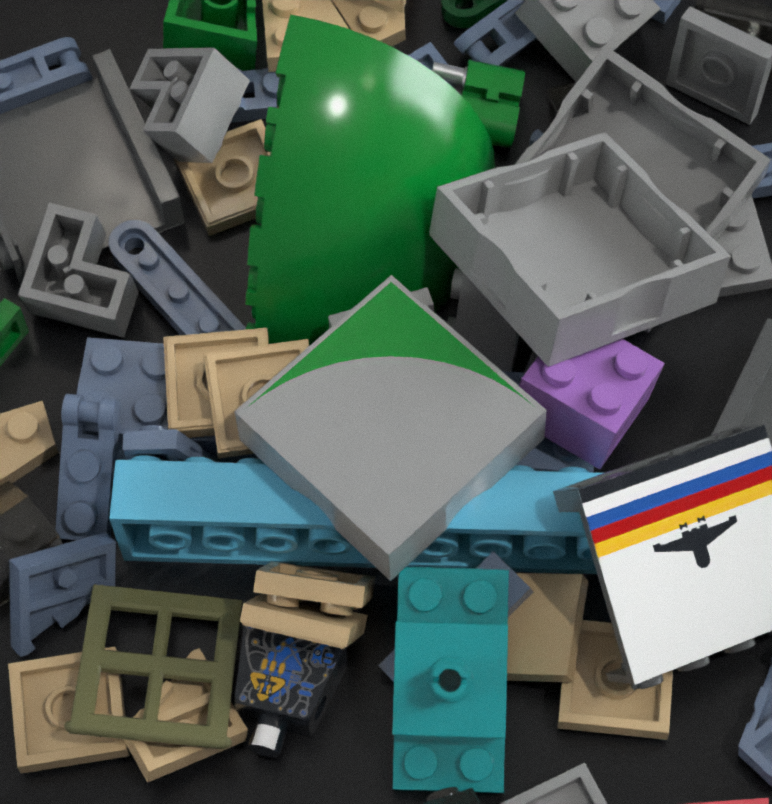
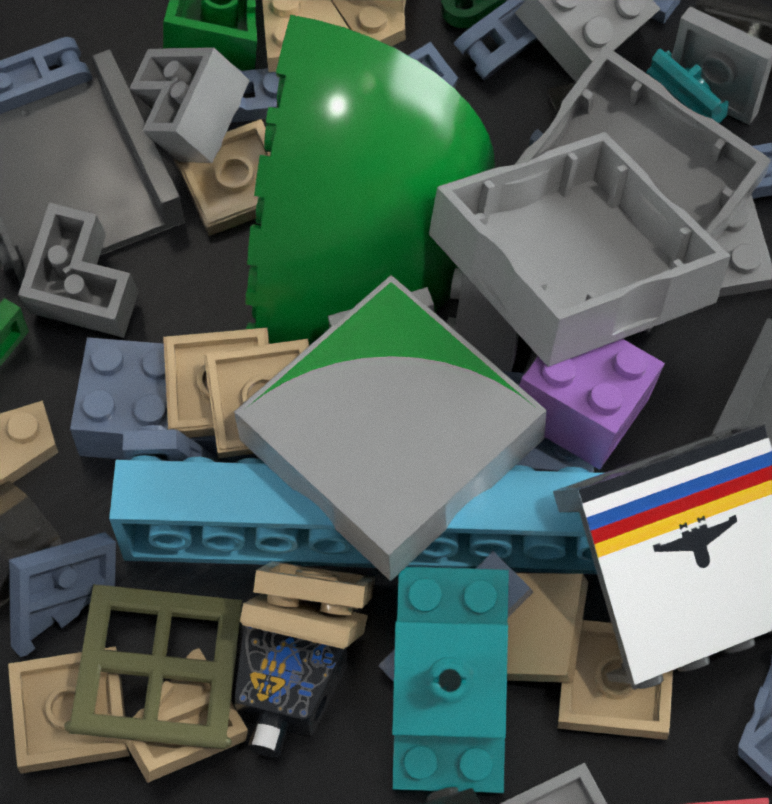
sand blue plate [55,393,121,540] -> none
sand blue plate [109,220,246,335] -> none
green piece [432,59,525,149] -> none
none -> teal piece [646,48,729,123]

